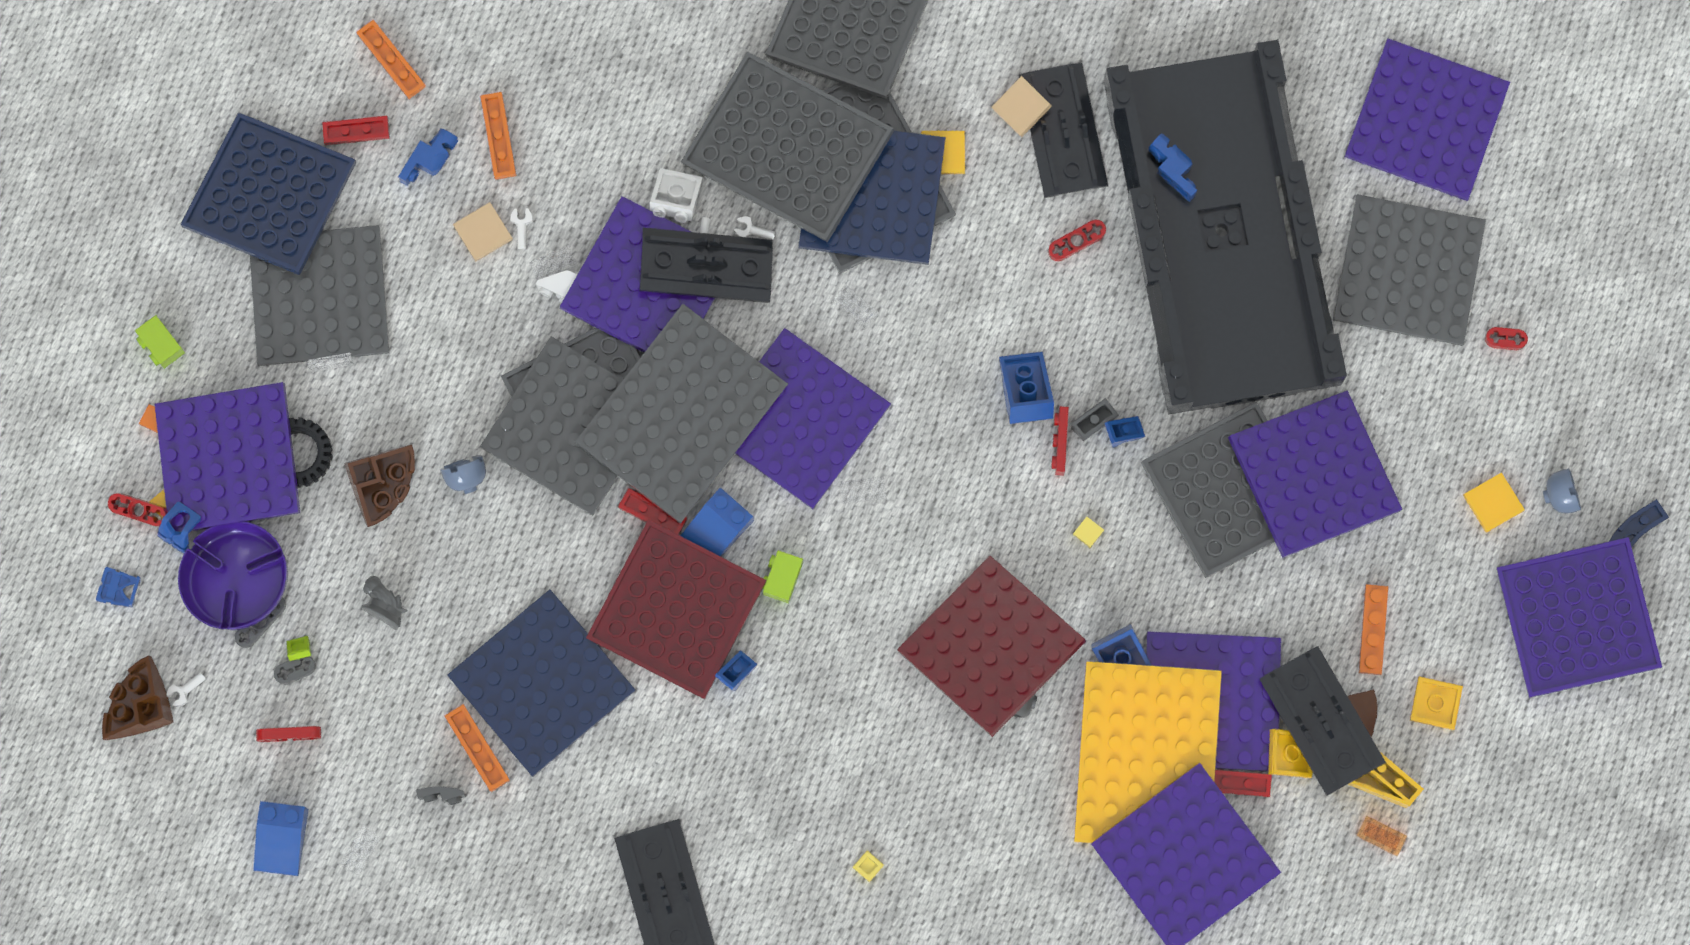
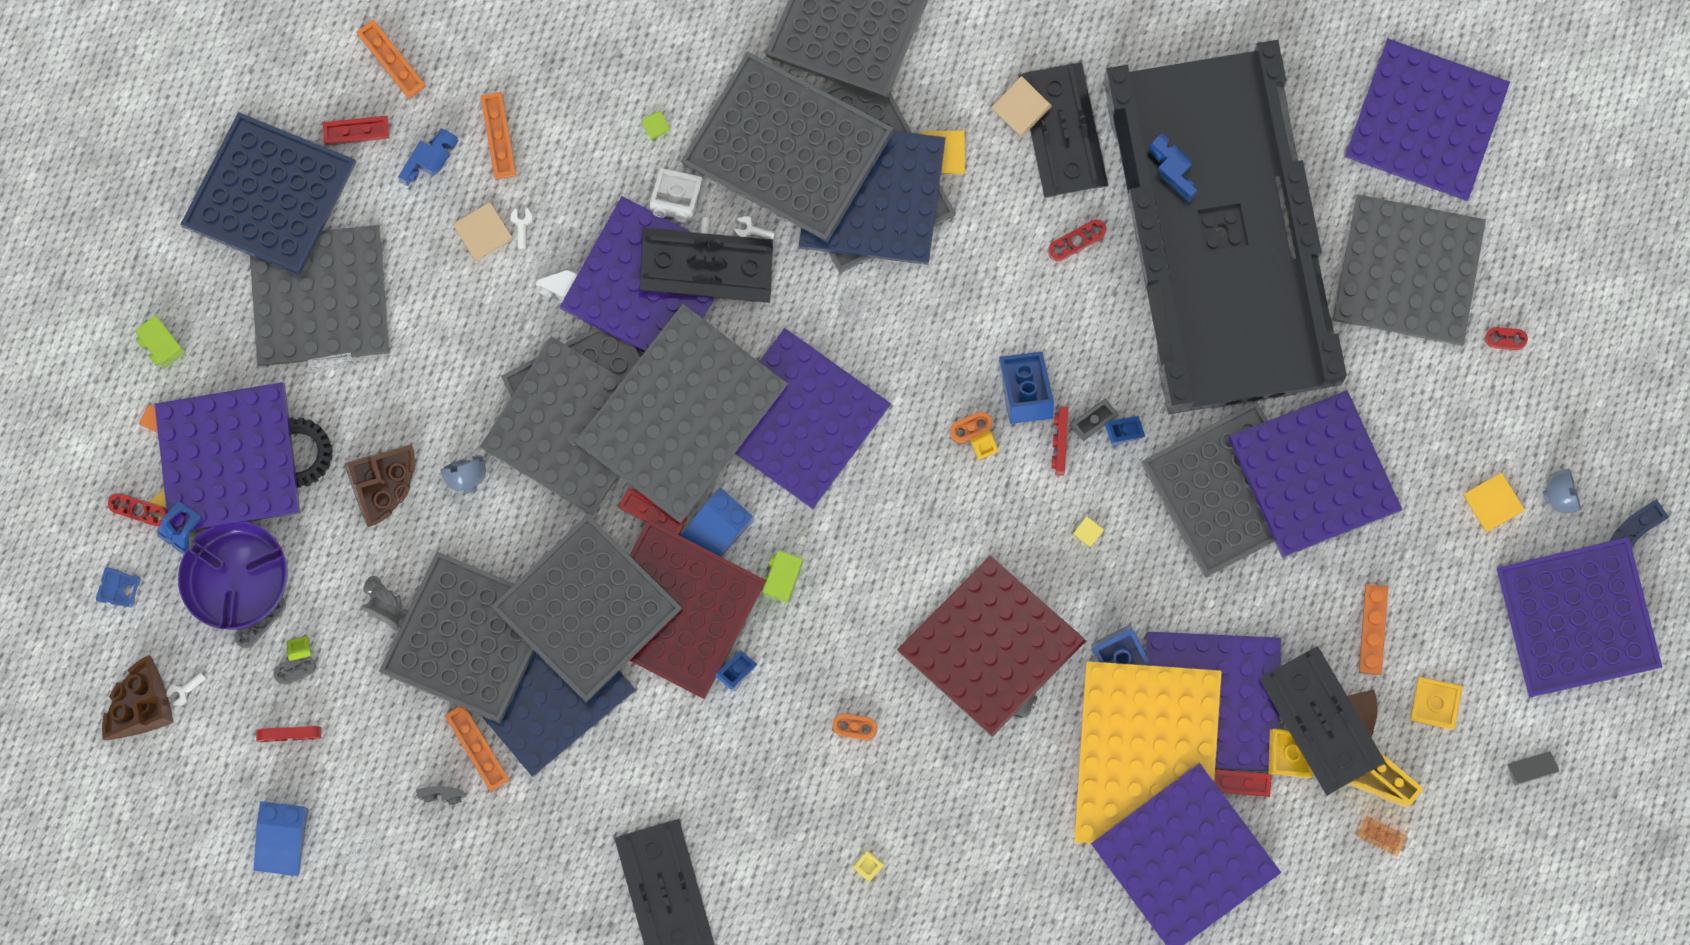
none -> dark grey plate [379,552,534,724]
none -> dark grey plate [491,514,682,703]
none -> lime tile [641,111,670,141]
none -> orange plate [833,714,877,741]
none -> orange plate [950,412,992,444]
none -> yellow tile [970,430,999,460]
none -> dark grey slope [1507,752,1560,786]

